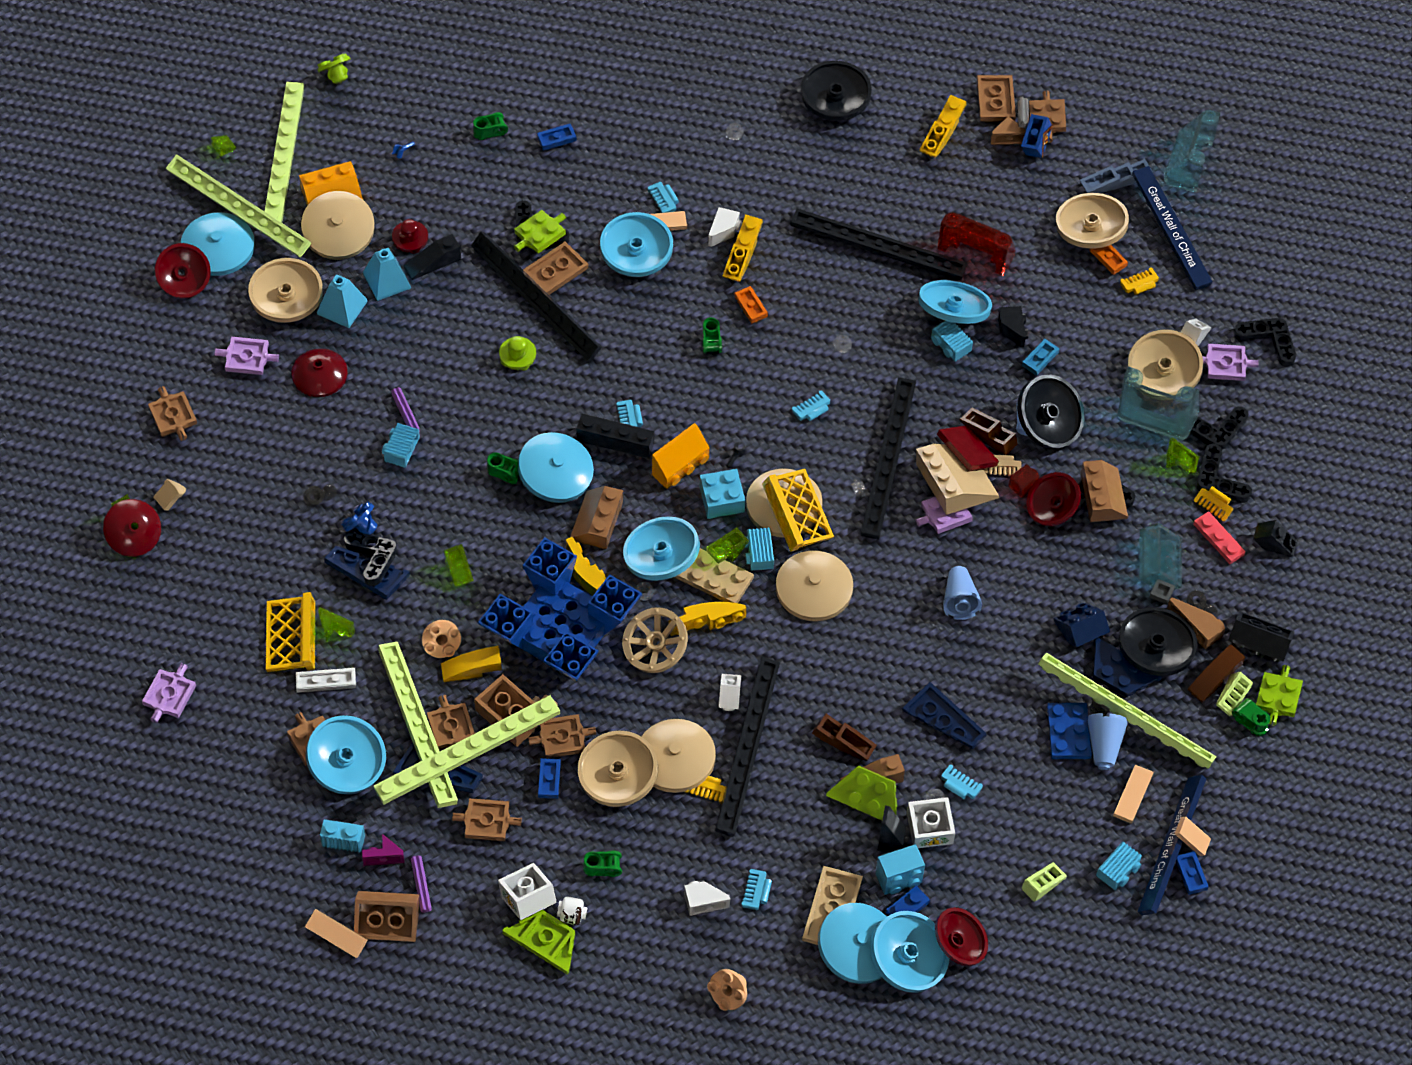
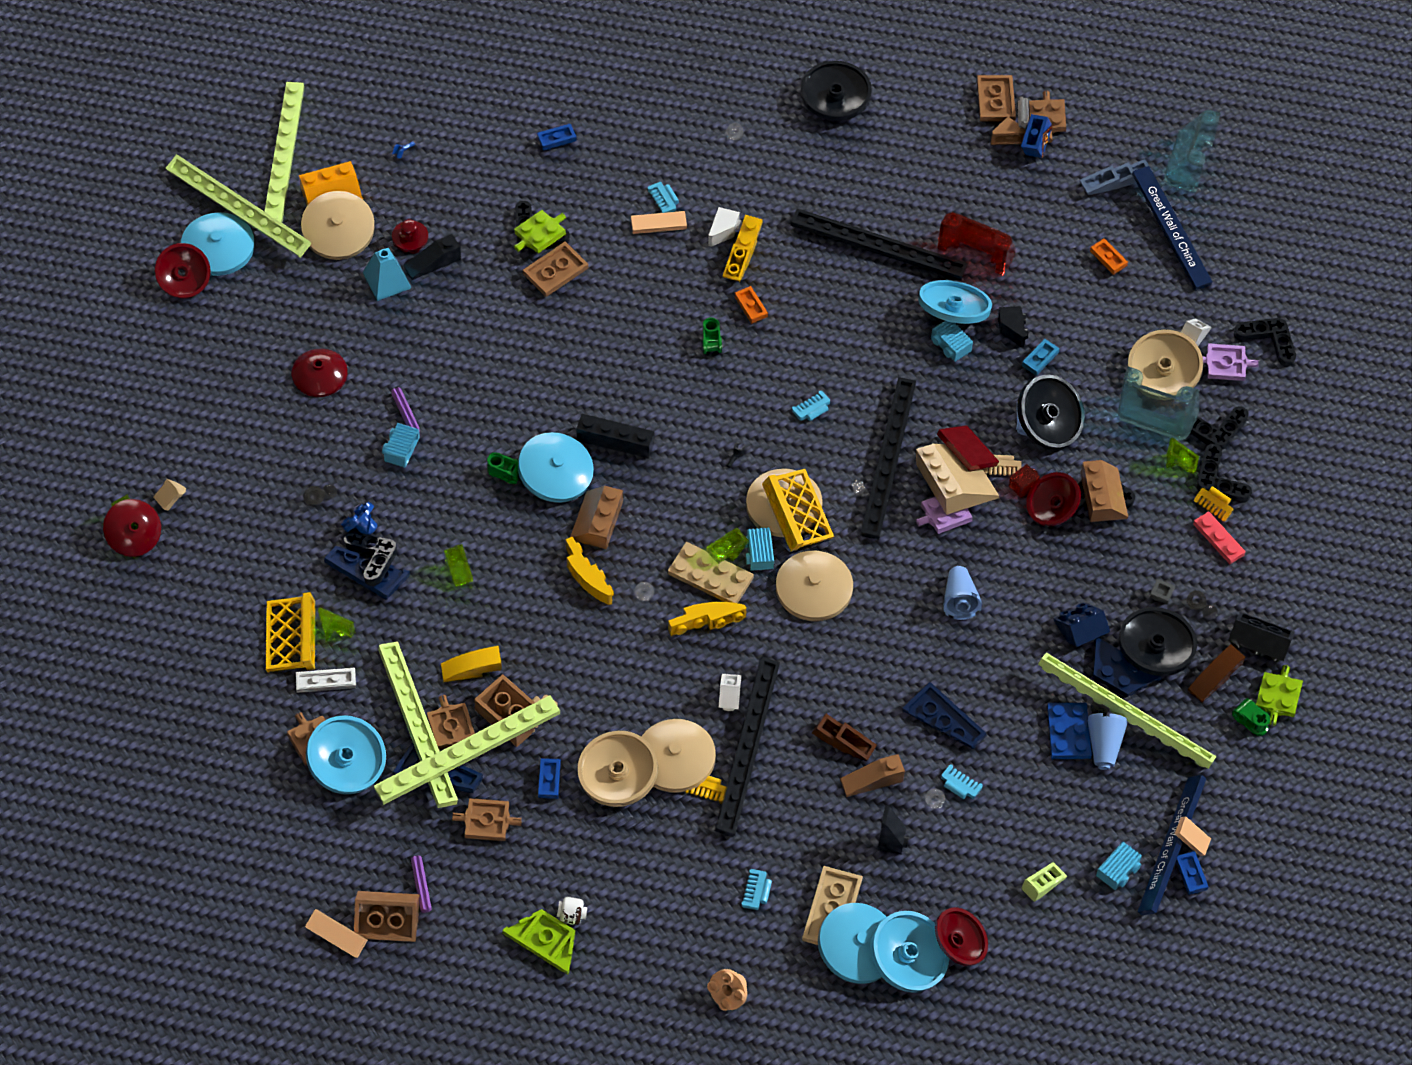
lavender plate [142,663,196,723] -> none
medium nougat plate [148,386,197,441] -> none
clear neon green slope [211,135,236,157] -> none
lavender plate [215,337,279,375] -> none
tan dish [248,258,323,323] -> none
lime plate [317,54,351,84] -> none
medium azure slope [317,274,367,328] -> none
medium azure brick [320,819,365,853] -> none
magenta slope [362,834,404,866] -> none
light nougat plate [422,620,461,658] -> none
black plate [471,232,602,362] -> none
green piece [473,112,509,140] -> none
blue slope [478,537,642,681] -> none
white brick [498,863,557,920] -> none
lime plate [499,336,536,371] -> none
medium nougat plate [528,714,596,759] -> none
green piece [583,851,622,877] -> none
medium azure dish [600,212,673,277] -> none
medium azure piece [616,400,643,427] -> none
tan wheel [622,608,688,673] -> none
medium azure dish [623,517,700,581] -> none
light orange slope [652,423,710,489] -> none
white slope [684,881,730,916] -> none
medium azure brick [699,469,745,519] -> none
lime wing [826,766,897,820] -> none
clear plate [833,335,852,353] -> none
medium azure brick [876,844,925,895] -> none
blue plate [886,885,930,916] -> none
white brick [907,797,955,848] -> none
yellow slope [919,95,966,158] -> none
reddish brown slope [960,407,1018,455] -> none
tan dish [1056,193,1129,249] -> none
light nougat tile [1113,765,1154,824] -> none
yellow piece [1120,268,1159,295] -> none
clear light blue slope [1139,523,1182,589] -> none
medium nougat slope [1167,597,1225,649] -> none
yellowish green slope [1216,672,1253,716] -> none
black slope [1253,520,1298,557] -> none

